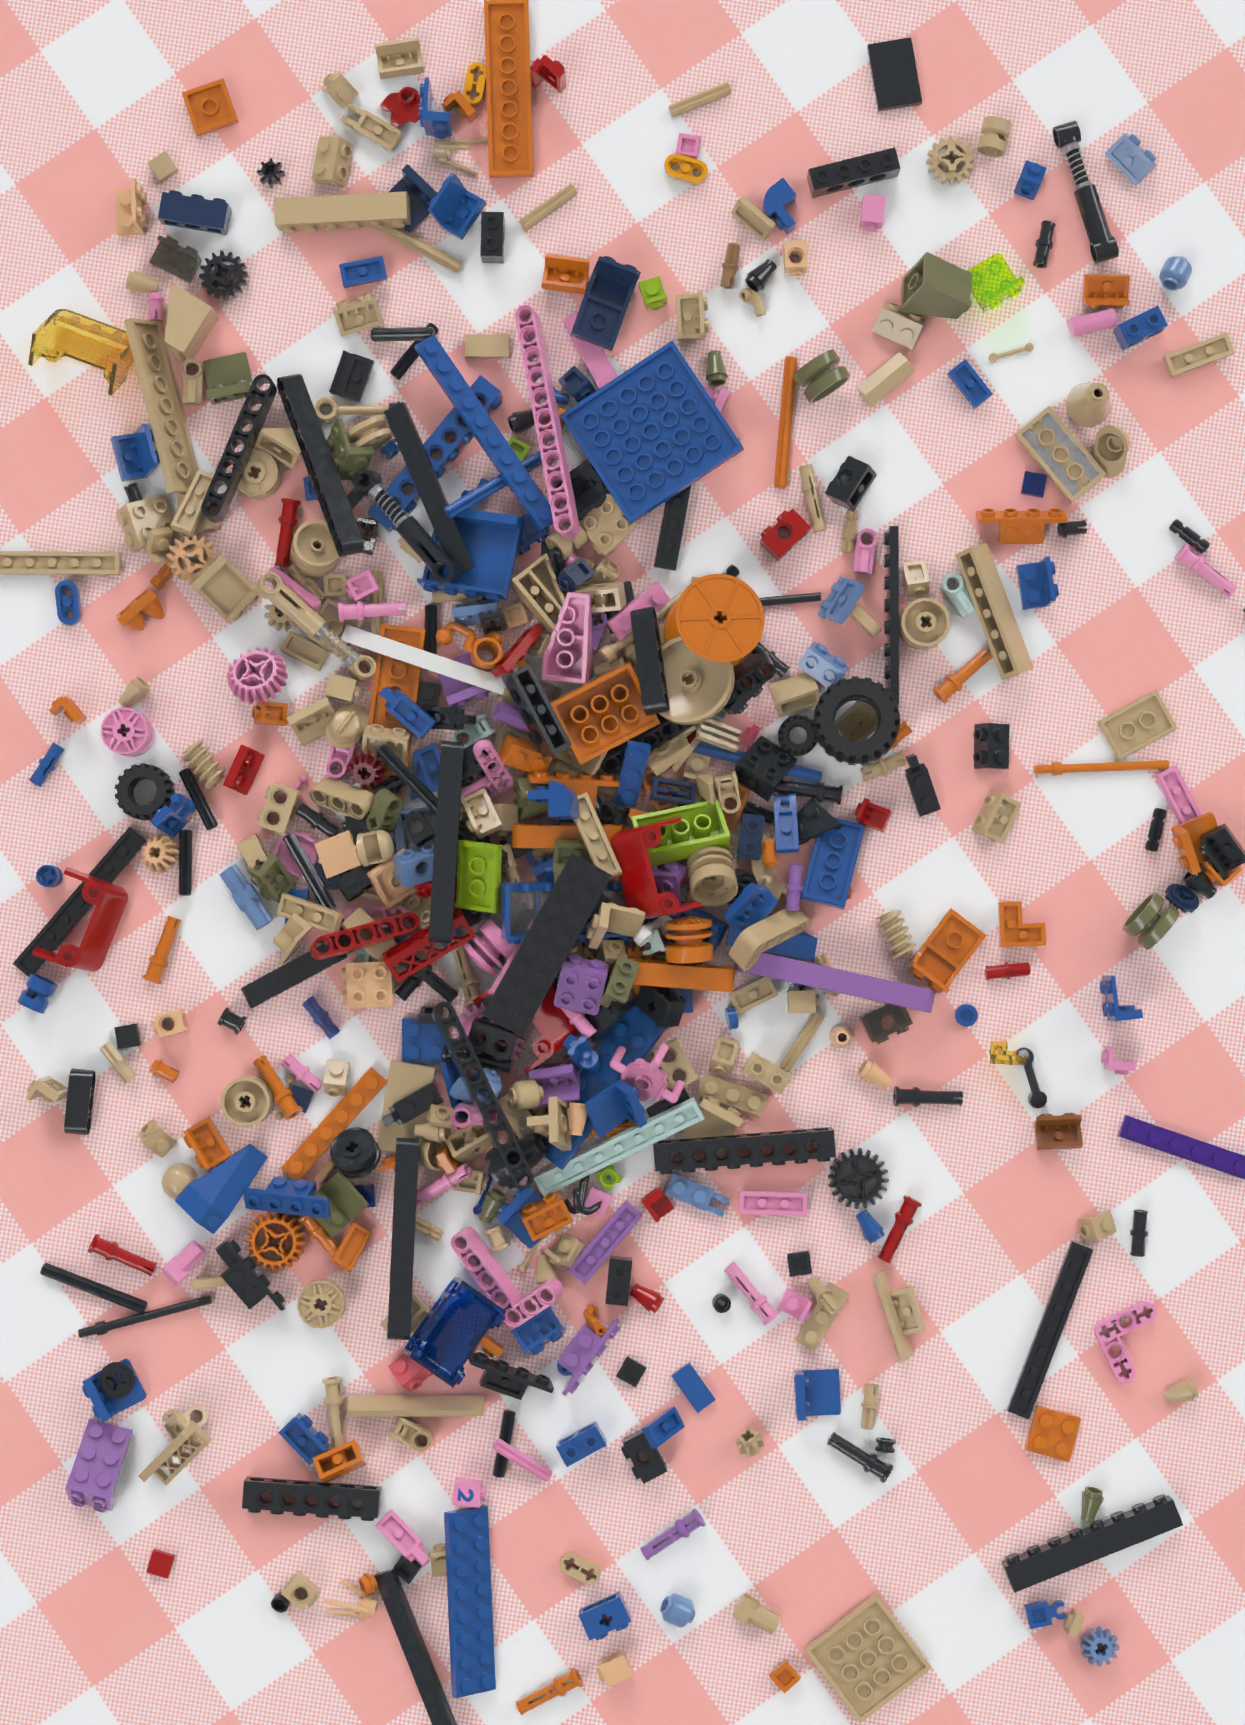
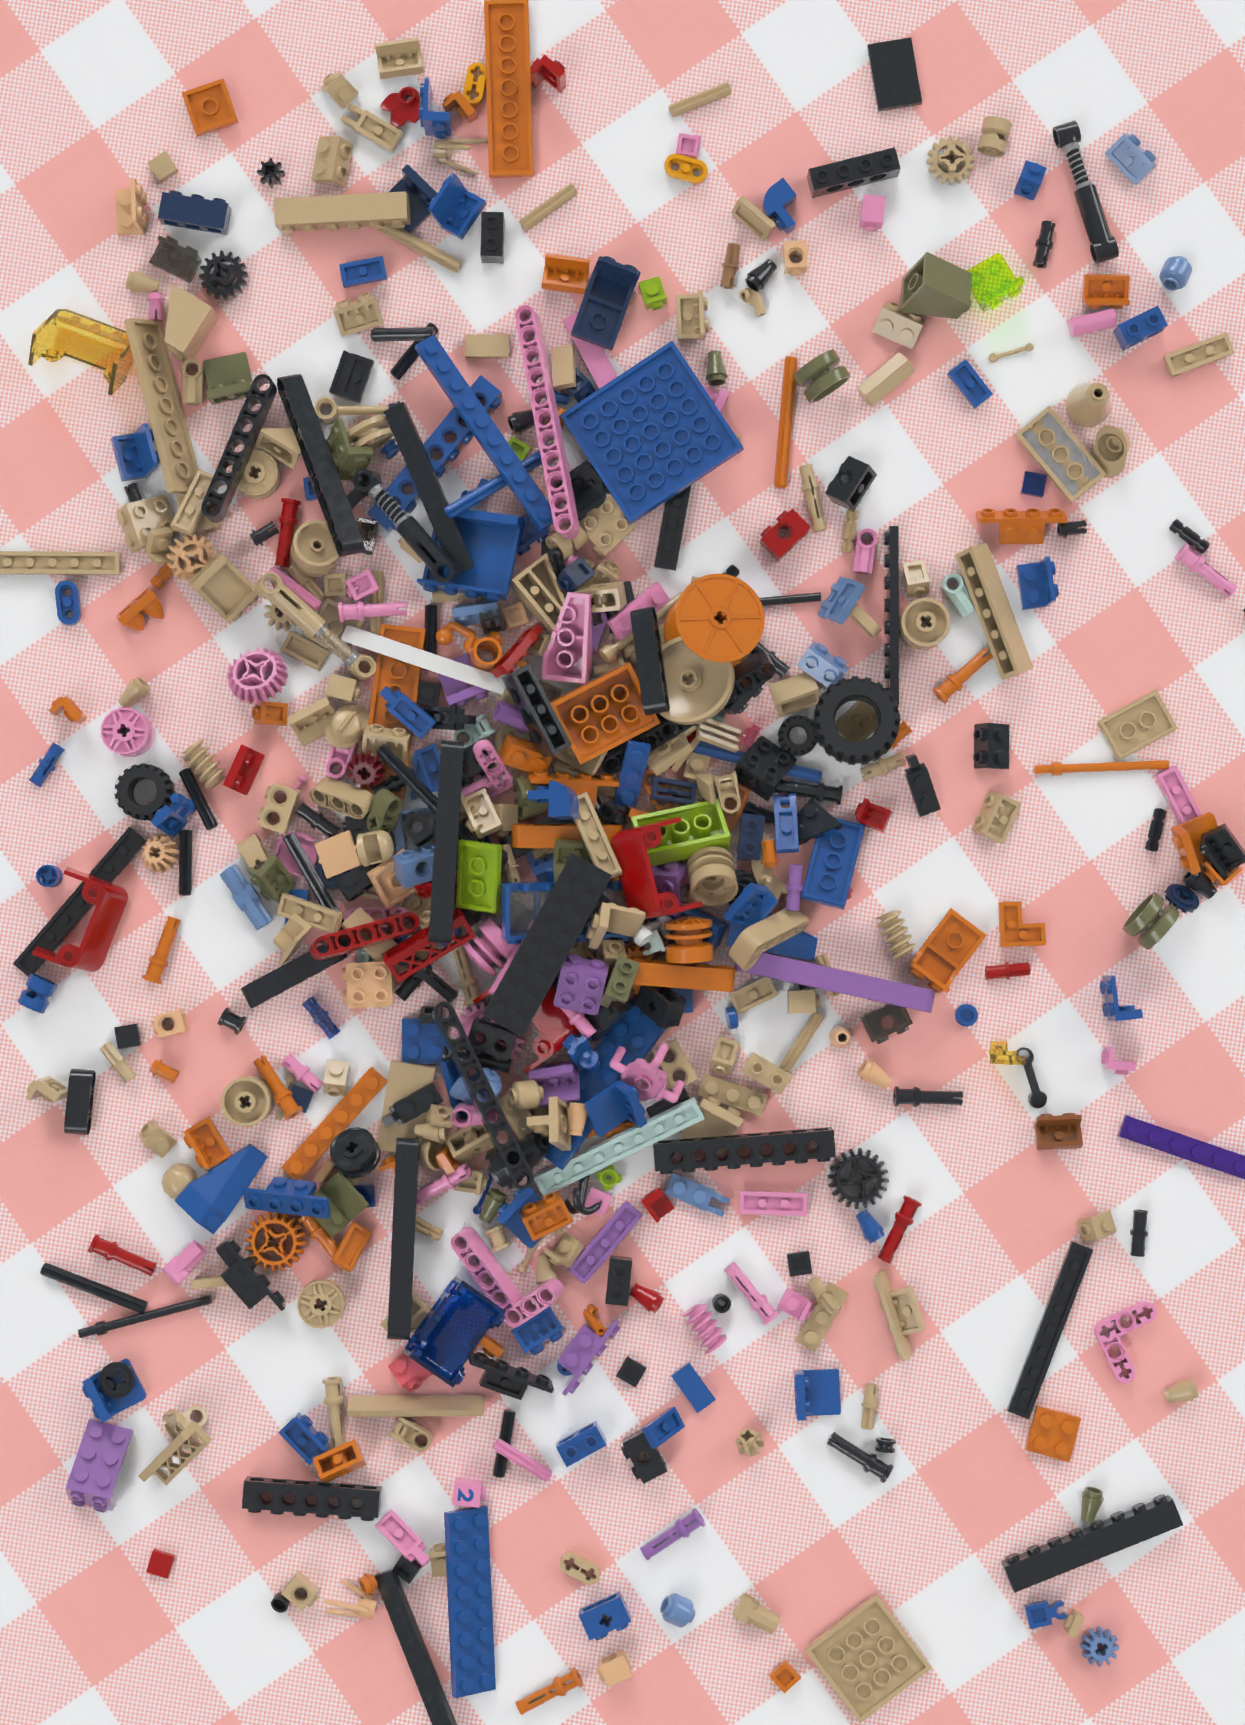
none -> black pin [250,521,279,546]
none -> tan tile [551,344,576,391]
none -> bright pink piece [681,1303,727,1354]

